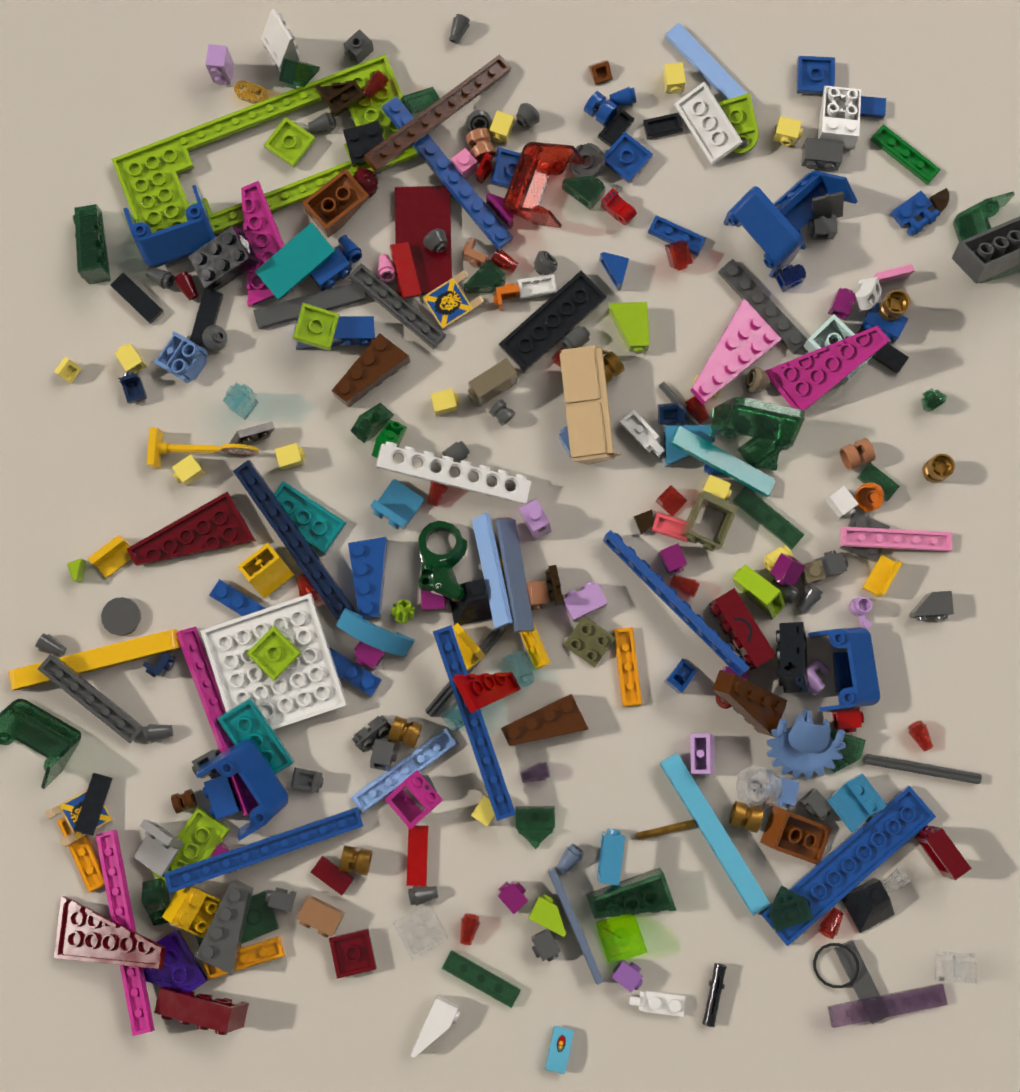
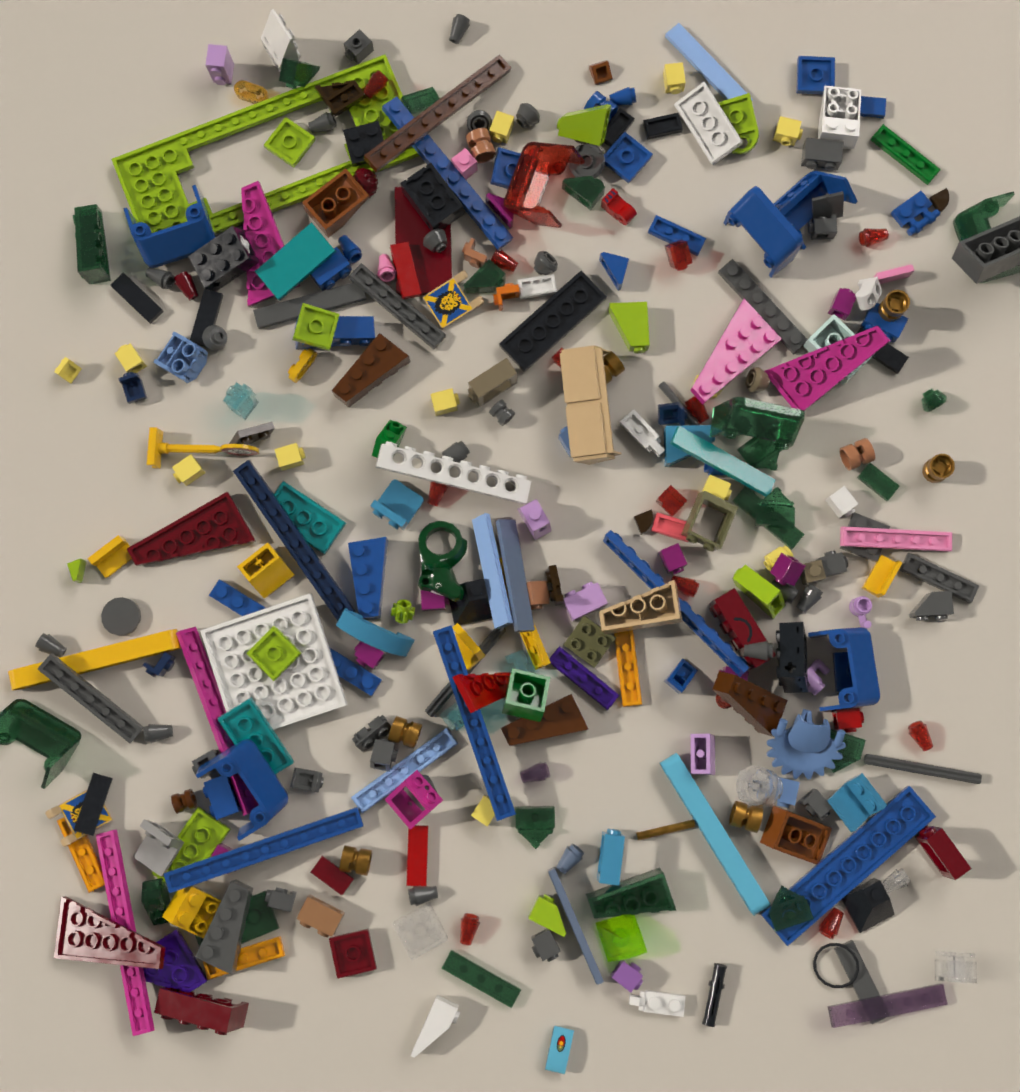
clear red cone [296,574,318,601] -> none
clear green slope [350,403,394,443] -> none
red tile [476,152,492,184] -> none
magenta brick [498,881,529,914] -> none
dark grey brick [562,326,590,349] -> none
clear blue brick [774,264,806,292] -> none
orange hair [854,482,884,512] -> none
none -> yellow plate [288,348,317,383]
none -> black piece [400,163,464,231]
none -> green brick [502,668,551,722]
none -> dark purple tile [549,646,620,710]
none -> lime slope [557,104,611,146]
none -> tan wedge [599,580,682,634]
none -> dark grey cone [744,641,773,661]
none -> clear green slope [755,486,795,528]
none -> clear red cone [859,228,889,247]
none -> dark grey tile [899,553,979,603]

